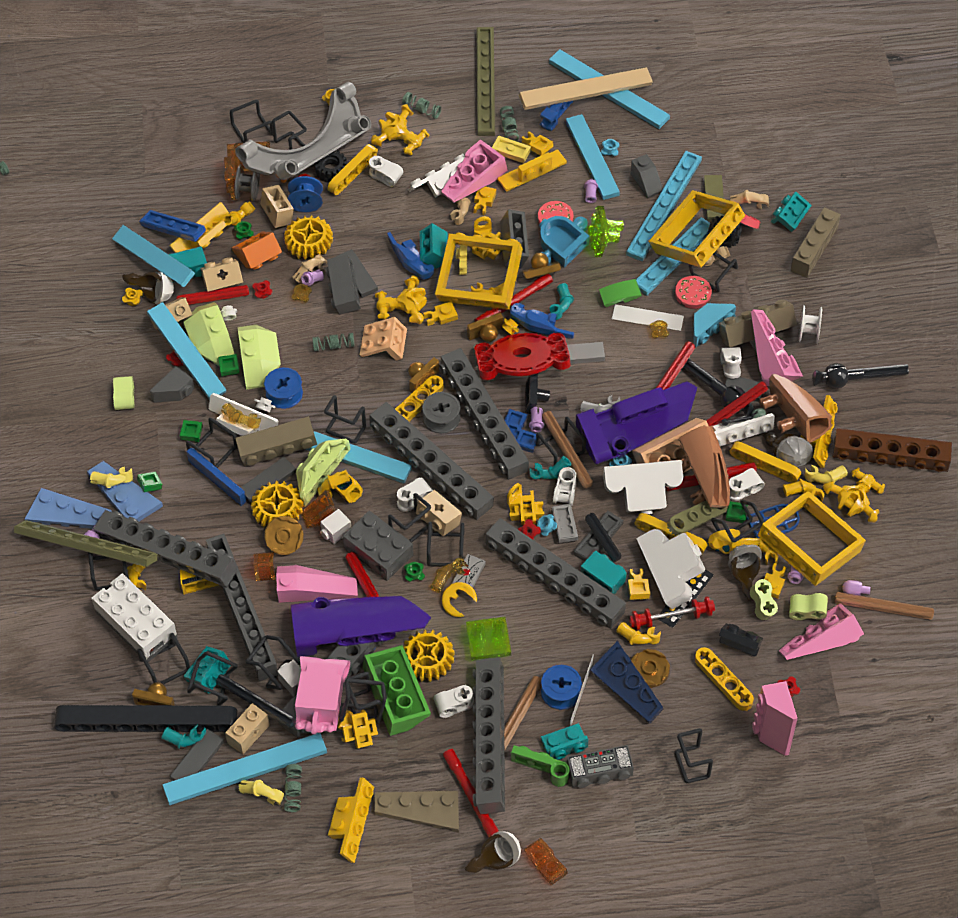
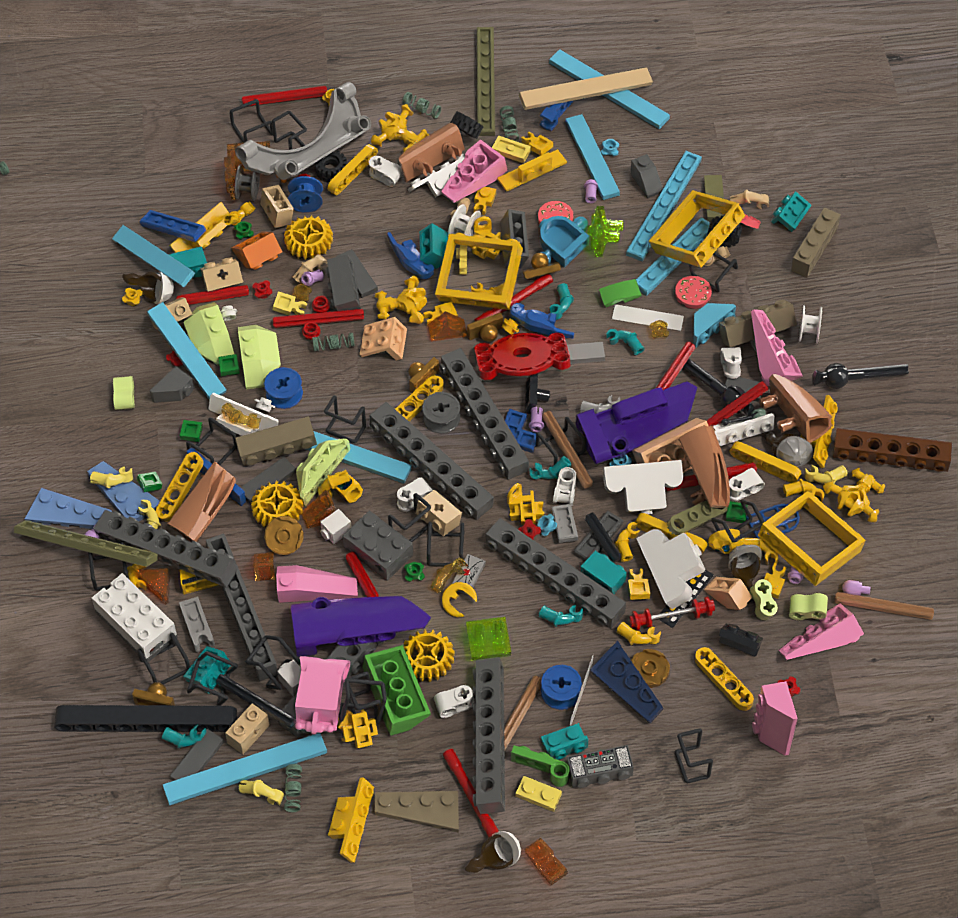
none -> clear orange slope [137,568,170,605]
none -> light yellow piece [138,500,161,529]
none -> yellow beam [156,452,204,522]
none -> nougat piece [168,461,236,542]
none -> light grey plate [179,596,215,653]
none -> red axle [242,86,327,106]
none -> light yellow plate [272,291,307,315]
none -> red axle [273,309,364,328]
none -> red plate [302,322,321,340]
none -> red plate [312,296,330,313]
none -> nougat piece [399,123,465,183]
none -> clear orange slope [428,311,467,342]
none -> white piece [448,204,481,236]
none -> black tyre [450,111,484,139]
none -> light yellow plate [515,776,562,812]
none -> teal piece [539,605,583,627]
none -> teal piece [606,329,645,355]
none -> yellow piece [614,522,640,562]
none -> light nougat slope [704,577,752,610]

